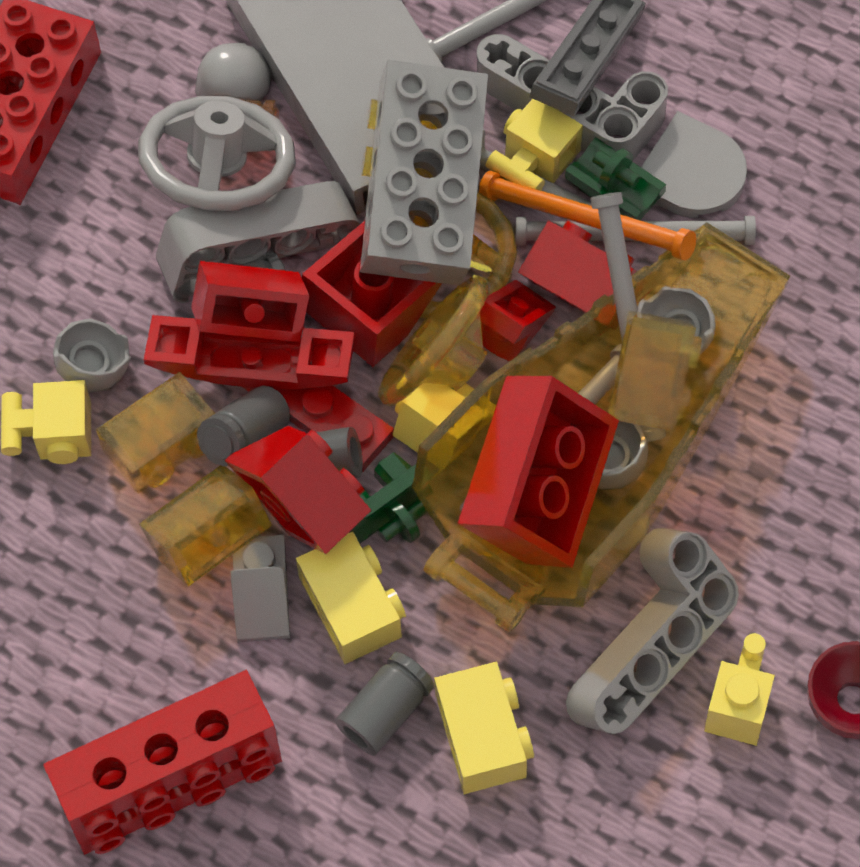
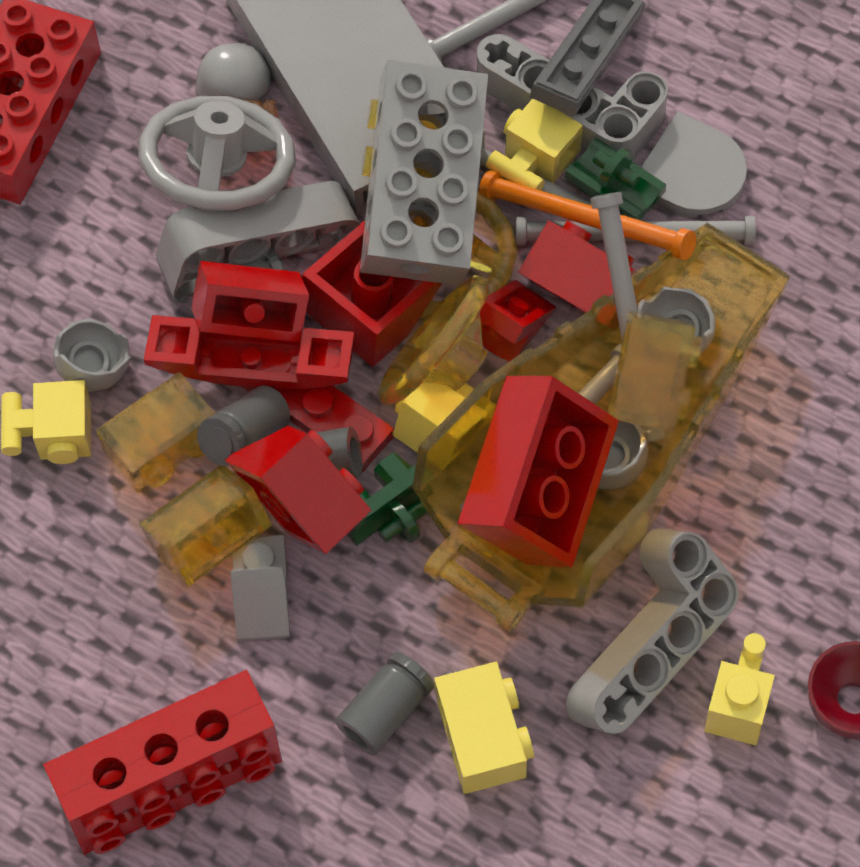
light yellow brick [296,532,406,664] -> none

